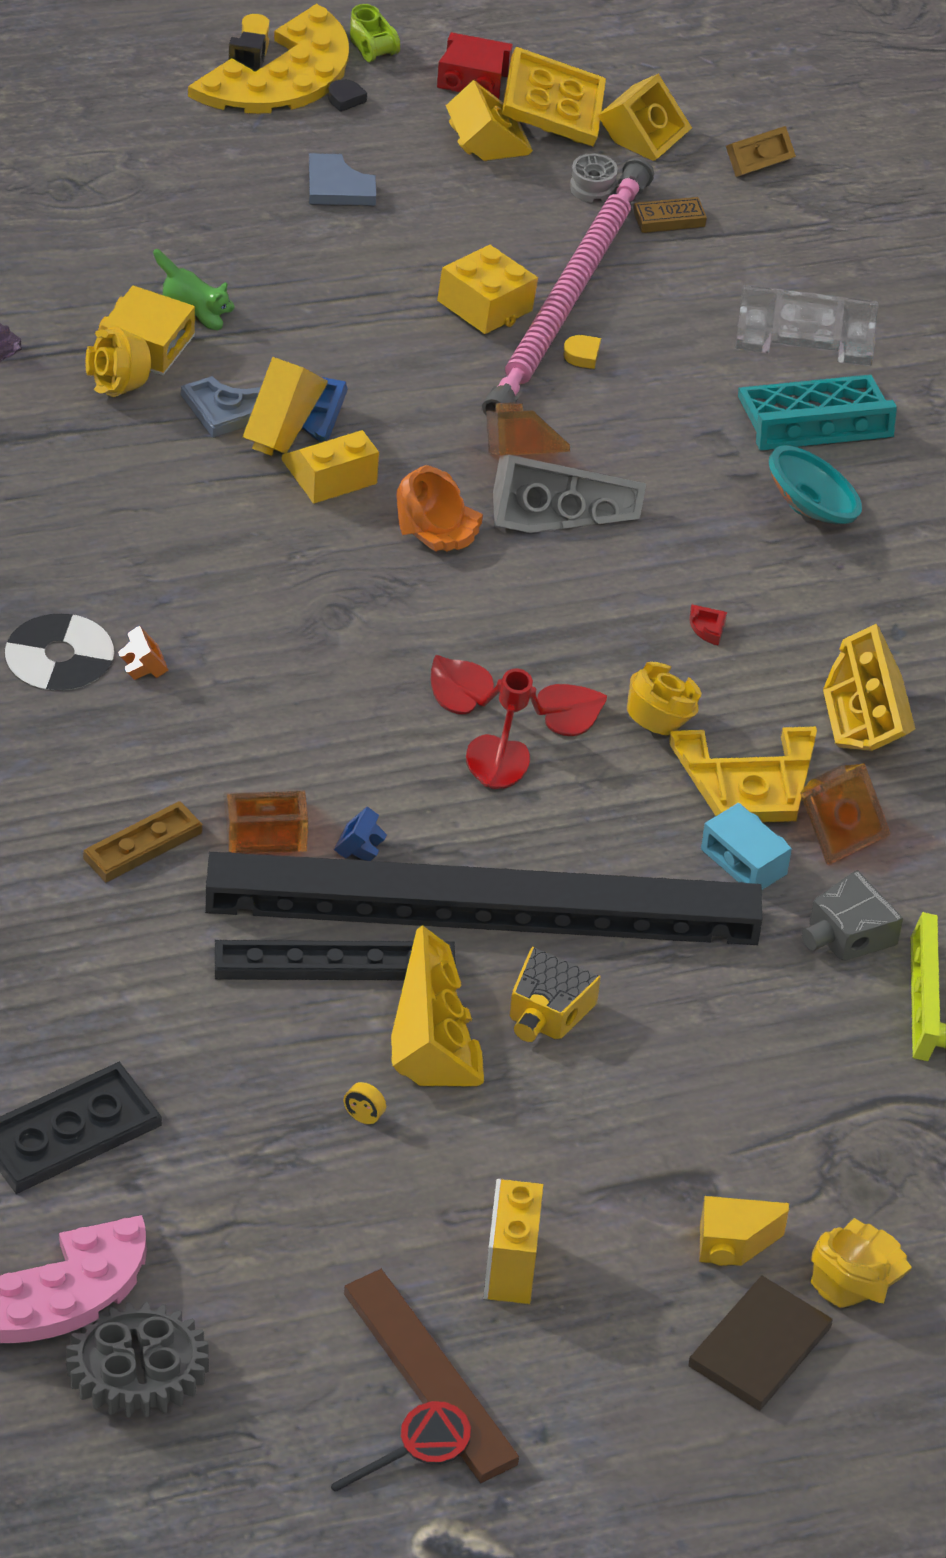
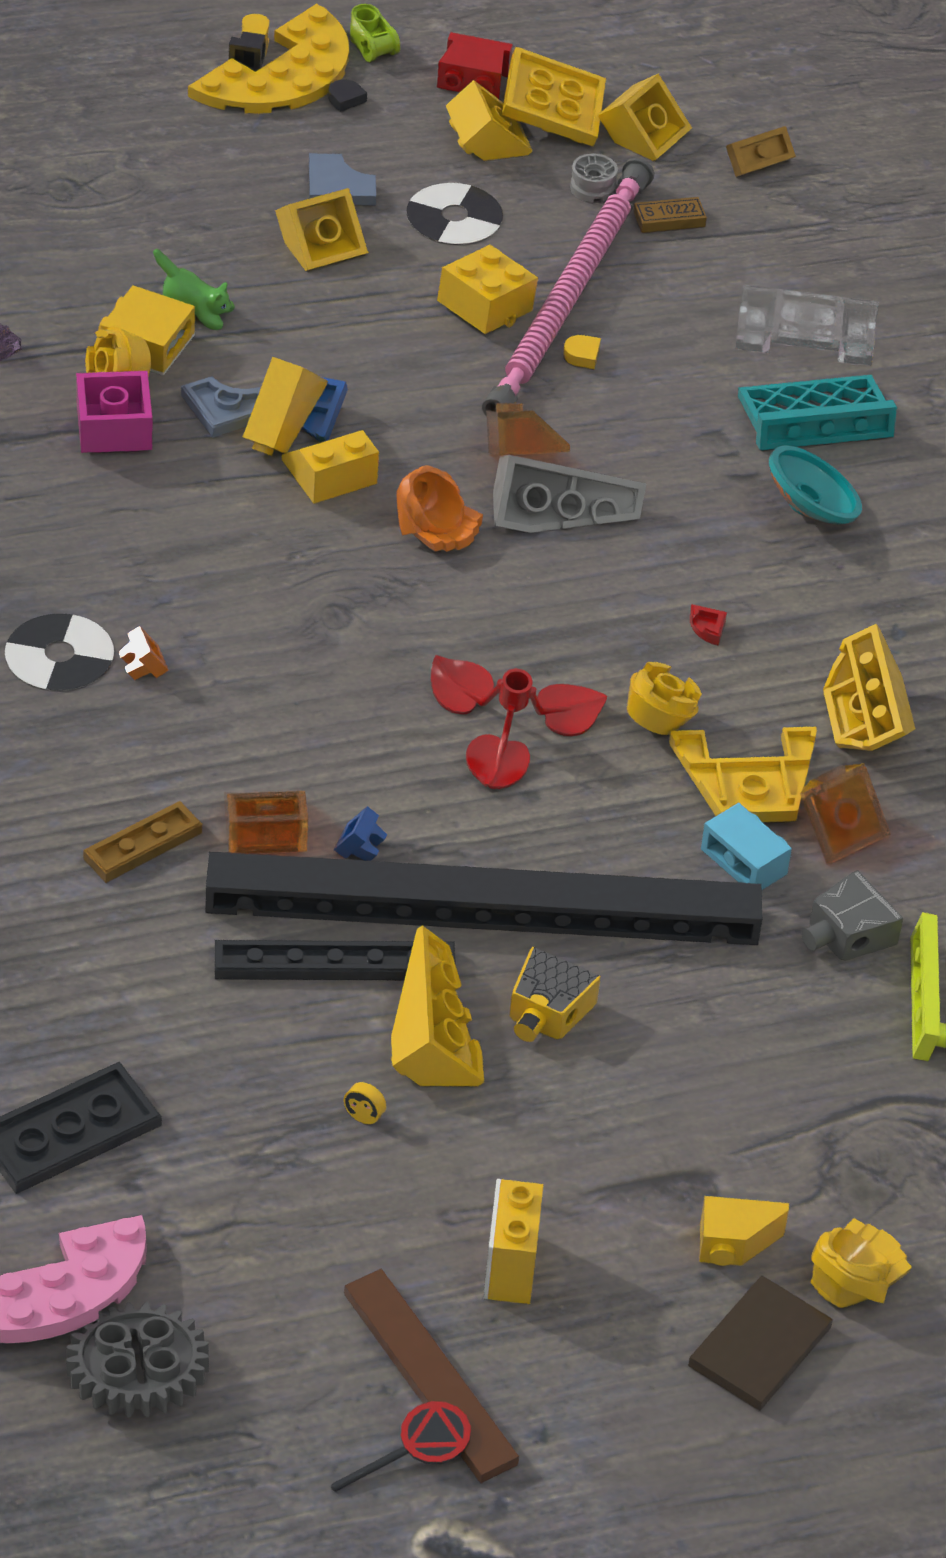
none -> dark pink brick [76,371,153,453]
none -> yellow slope [275,188,368,271]
none -> sticker [407,183,503,244]

